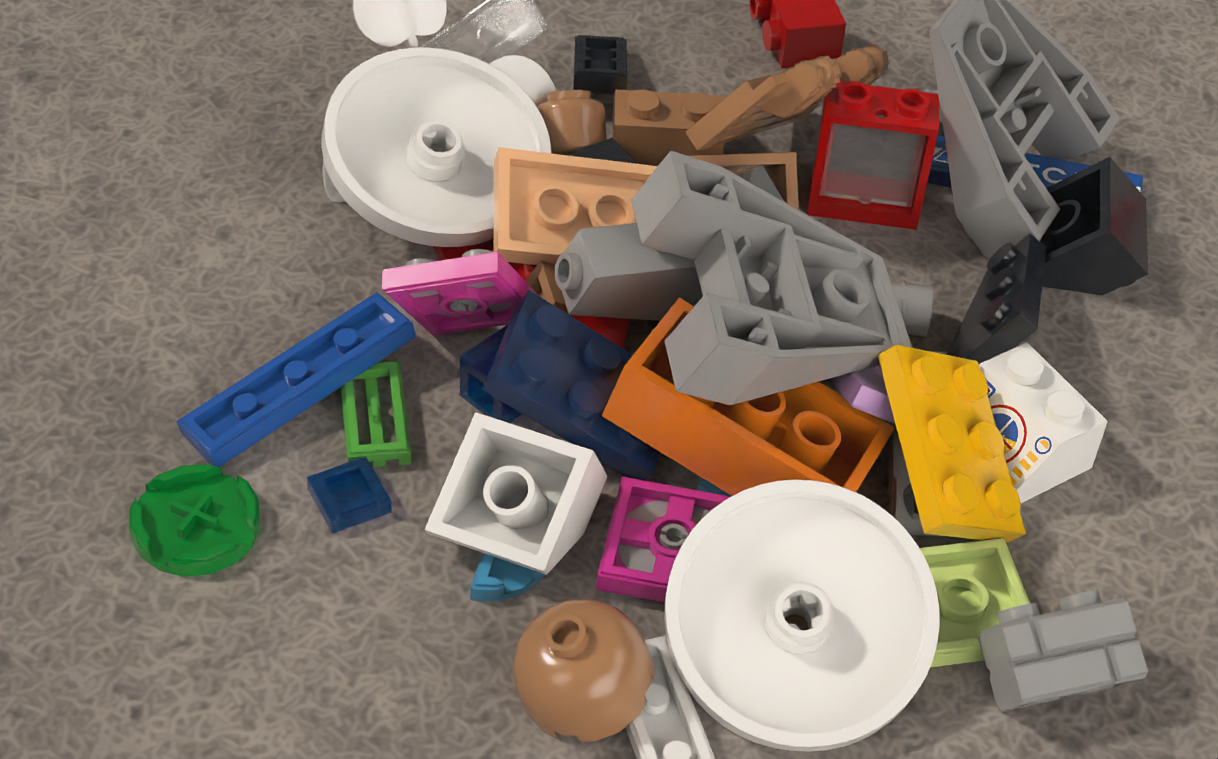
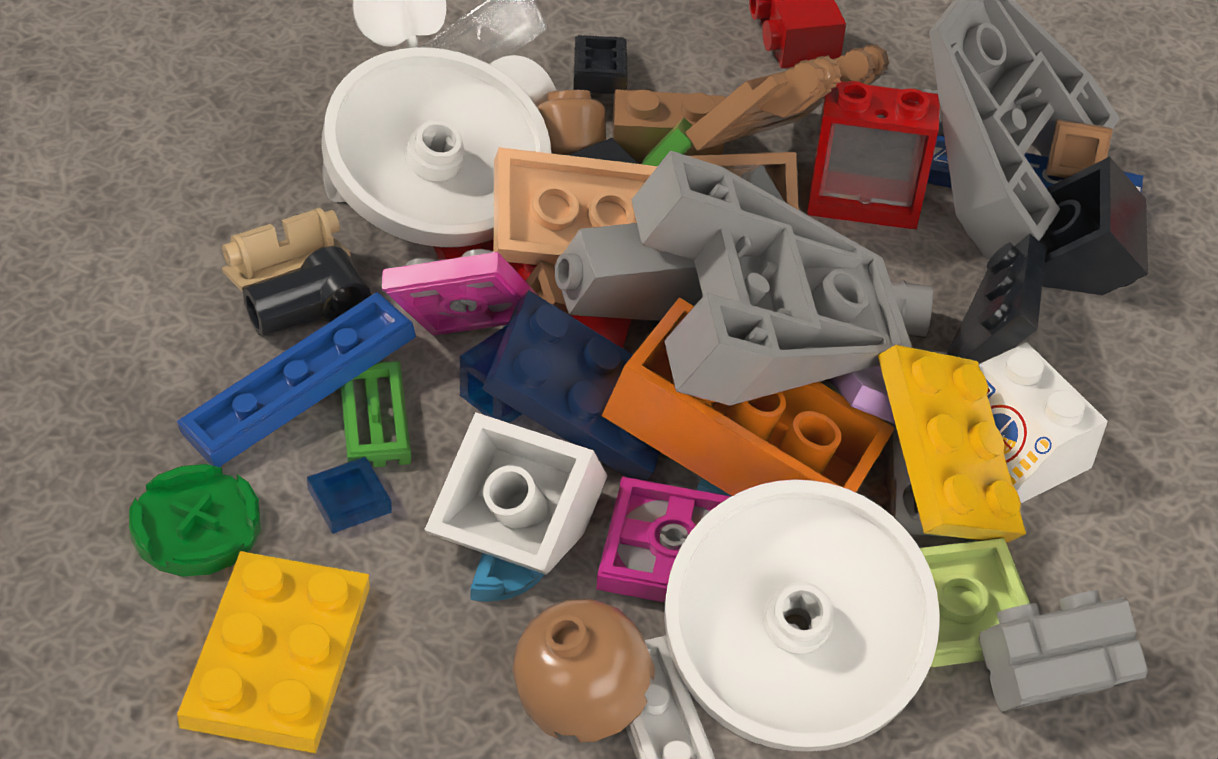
none -> yellow plate [177,551,370,753]
none -> tan hinge [222,208,351,292]
none -> black piece [242,246,372,336]
none -> bright green tile [642,117,693,166]
none -> medium nougat tile [1045,119,1113,178]

